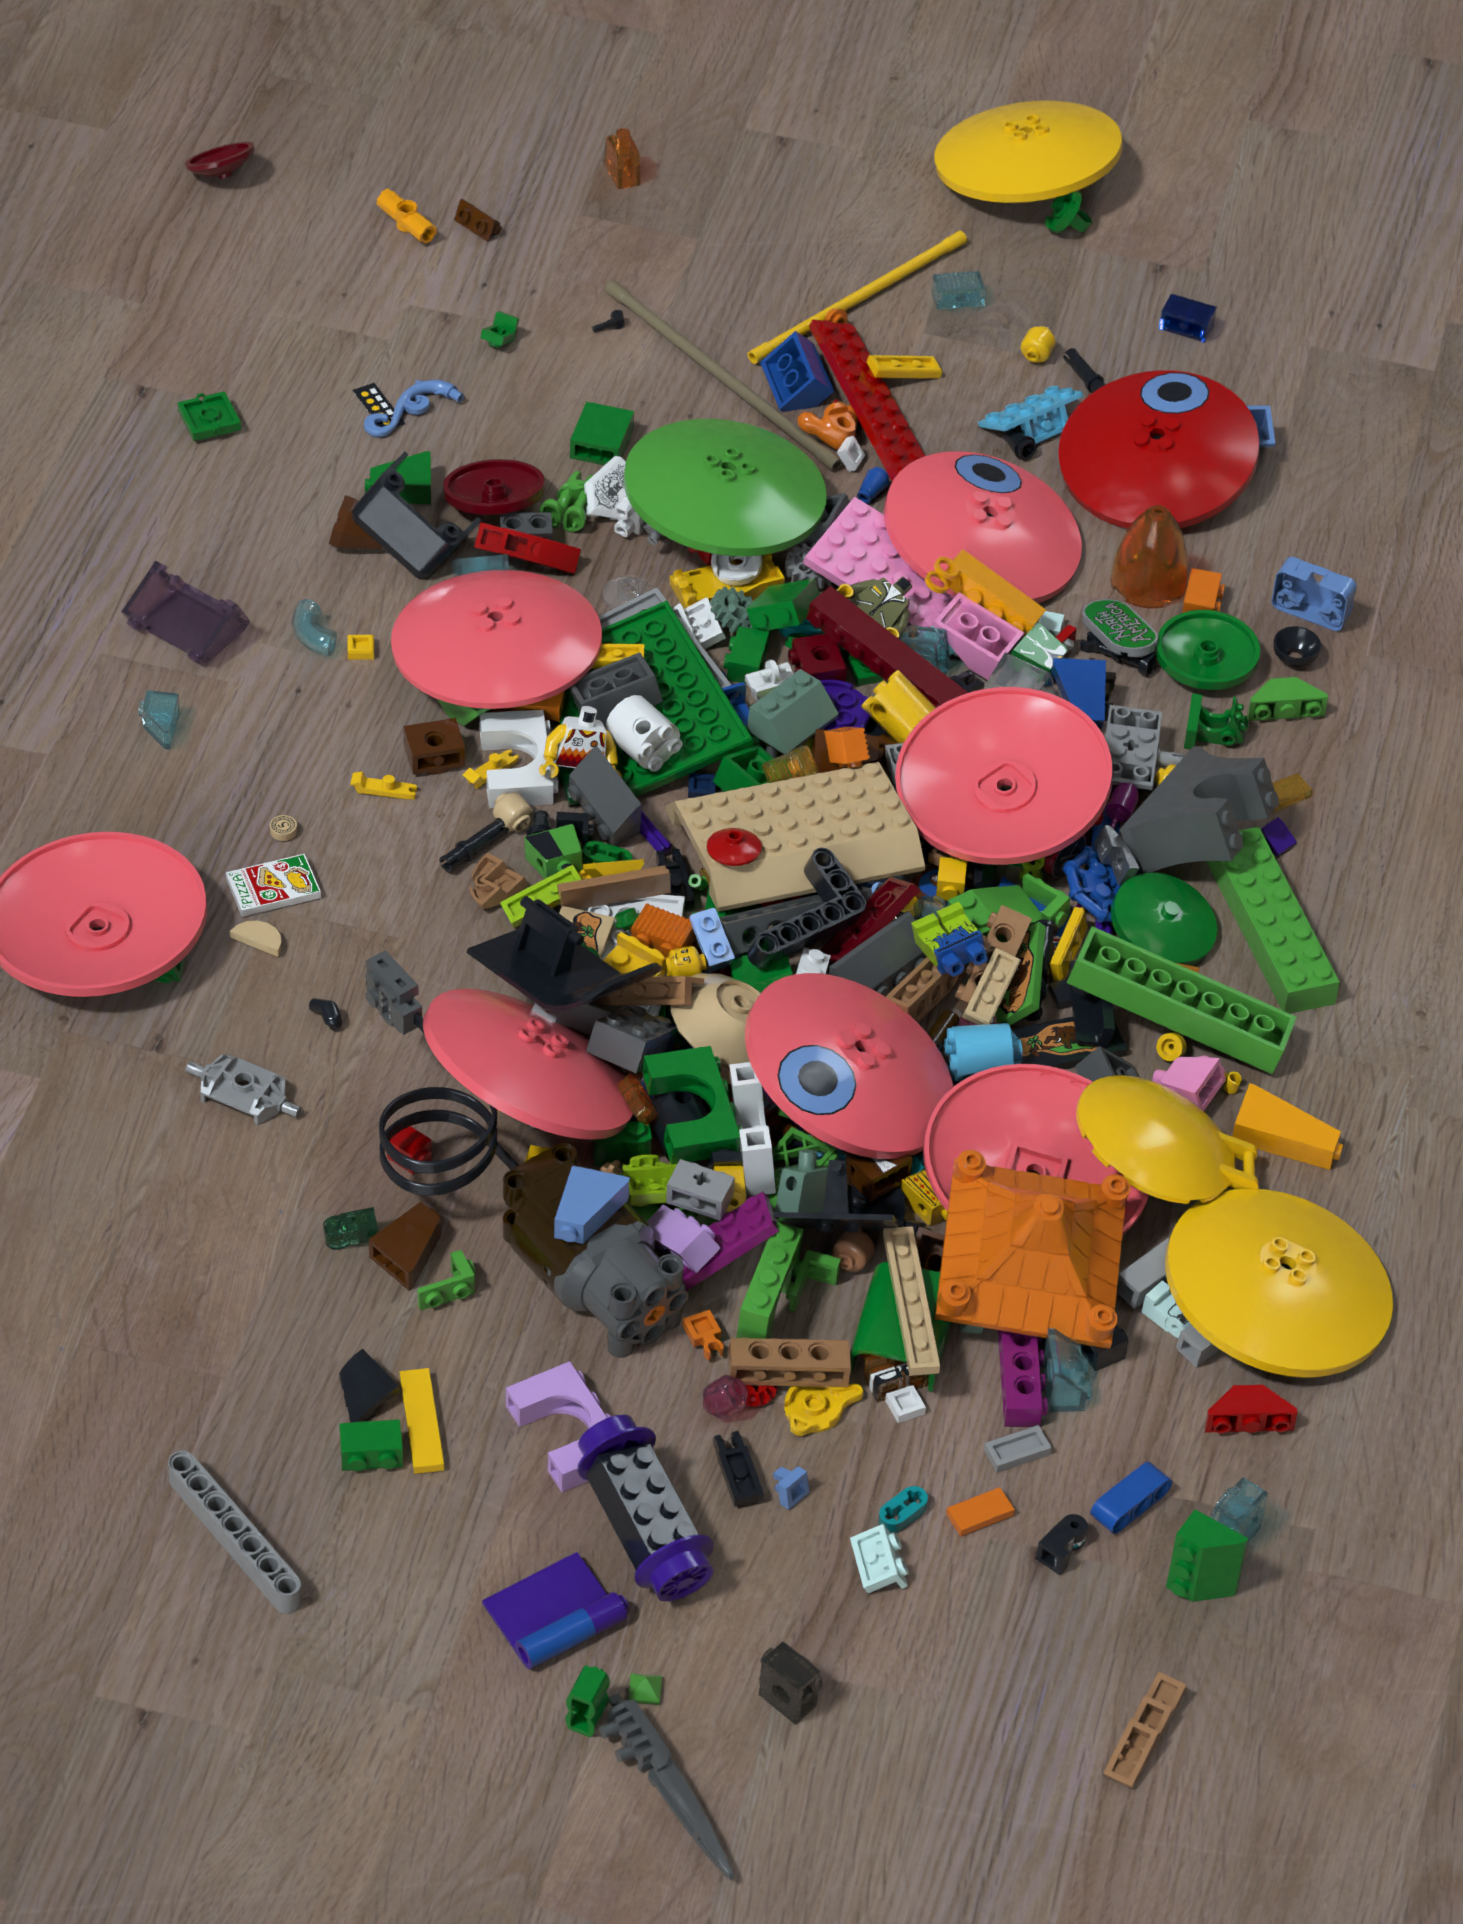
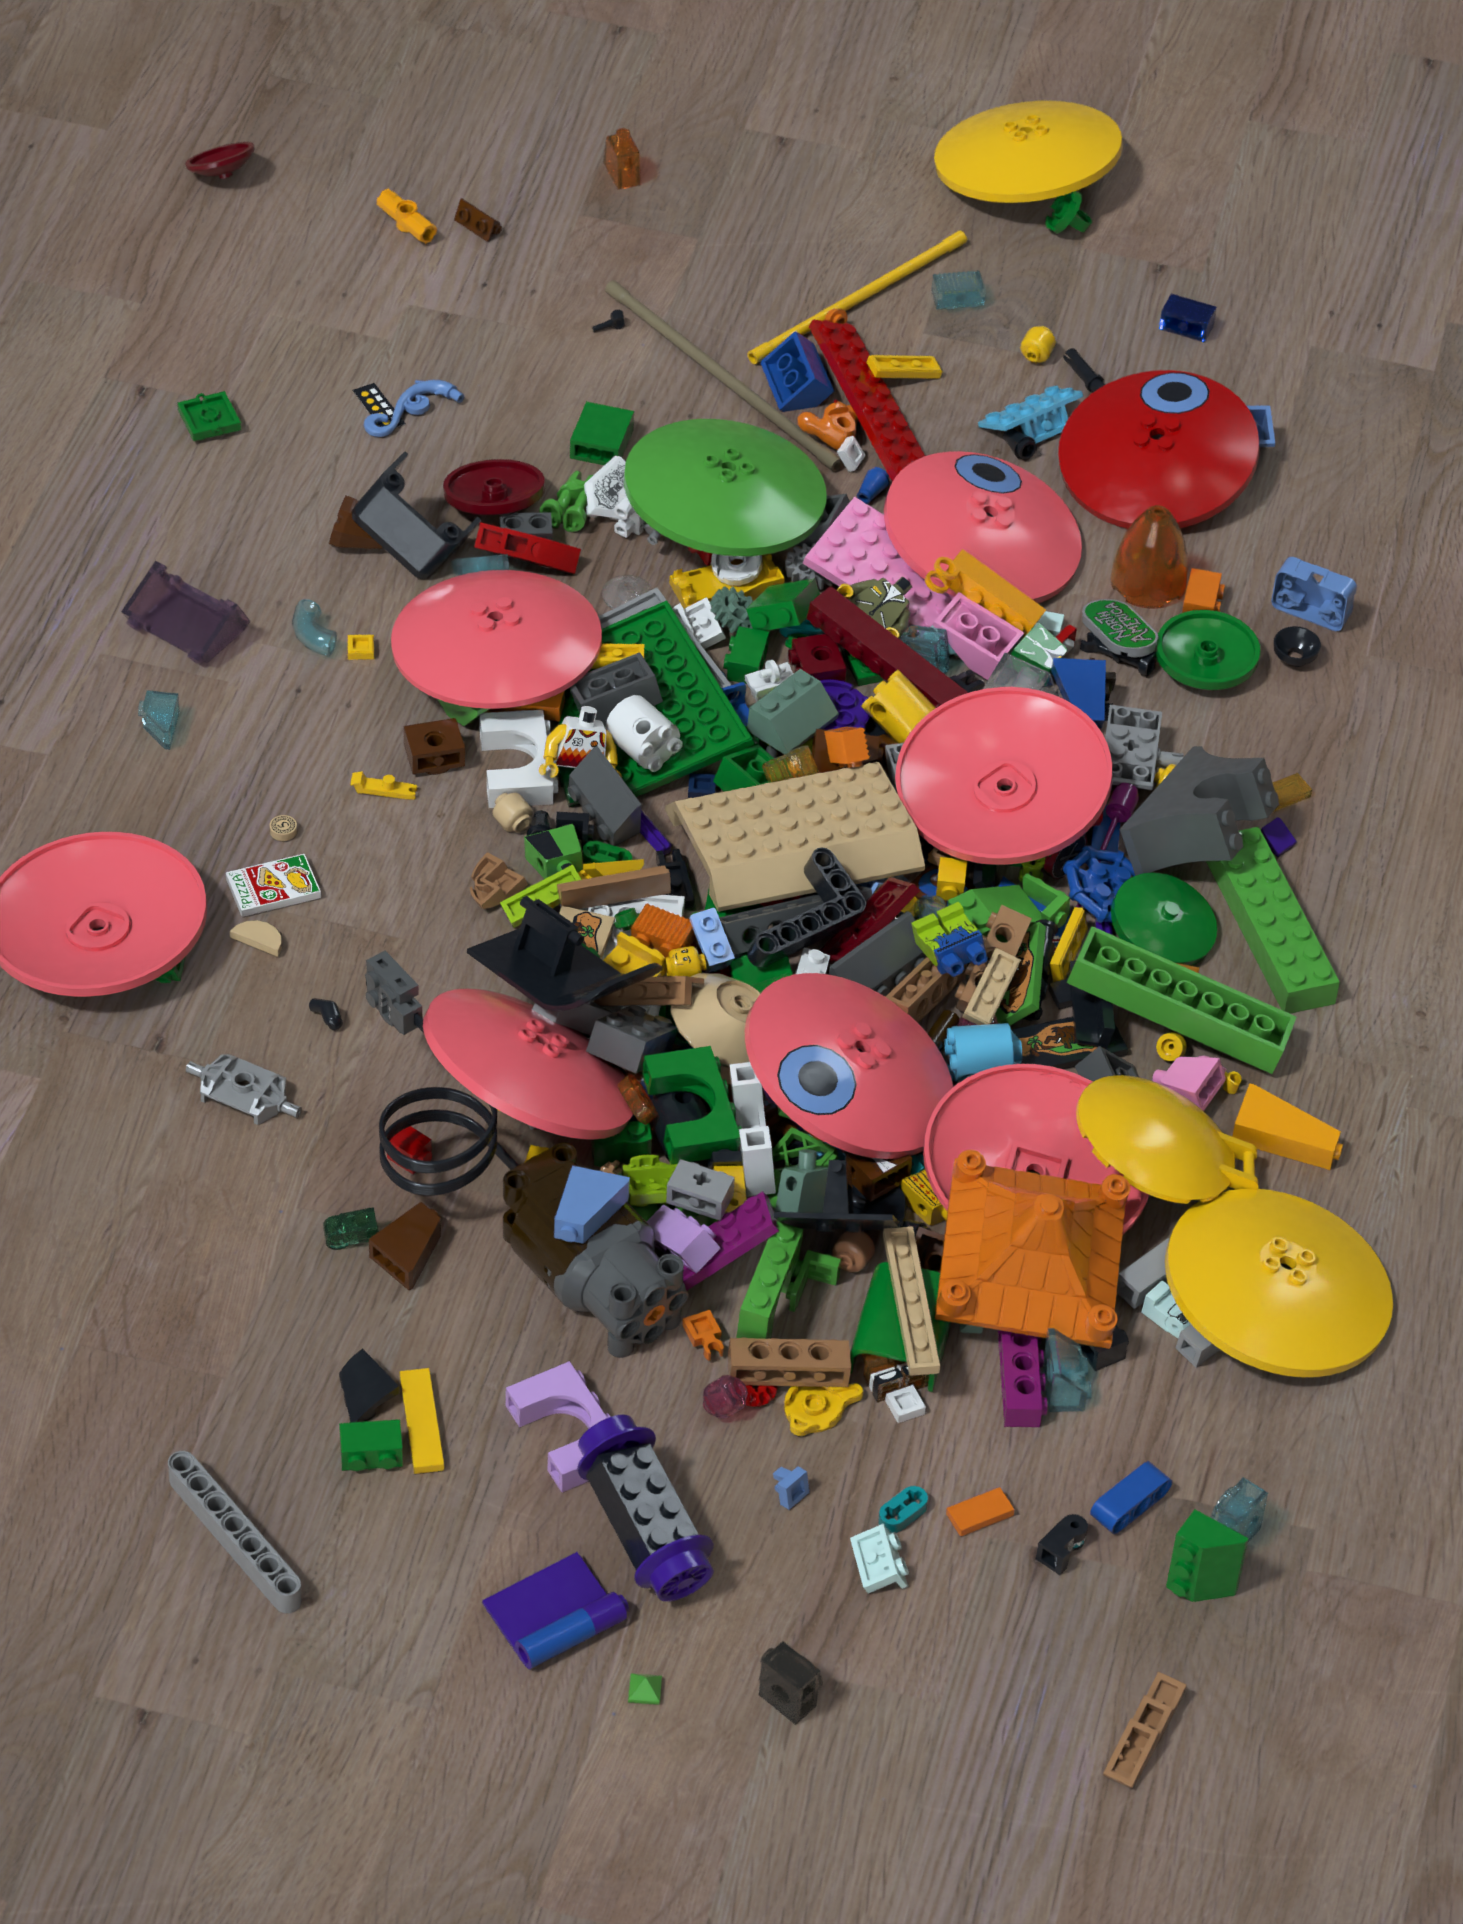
green slope [365,451,431,504] -> none
bright green bracket [417,1250,476,1310] -> none
black pin [439,818,509,872] -> none
yellow piece [462,749,519,789] -> none
green bracket [480,311,519,347] -> none
green brick [565,1665,610,1737] -> none
dark grey piece [599,1694,734,1880] -> none
bright green arm [688,867,710,891] -> none
red dish [706,828,762,866] -> none
black hinge [713,1431,764,1507] -> none
light grey tile [984,1425,1052,1473] -> none
flat silver slope [1094,825,1139,885] -> none
green tile [1184,693,1249,749] -> none
red slope [1204,1385,1298,1434] -> none
bright green slope [1247,677,1328,721] -> none

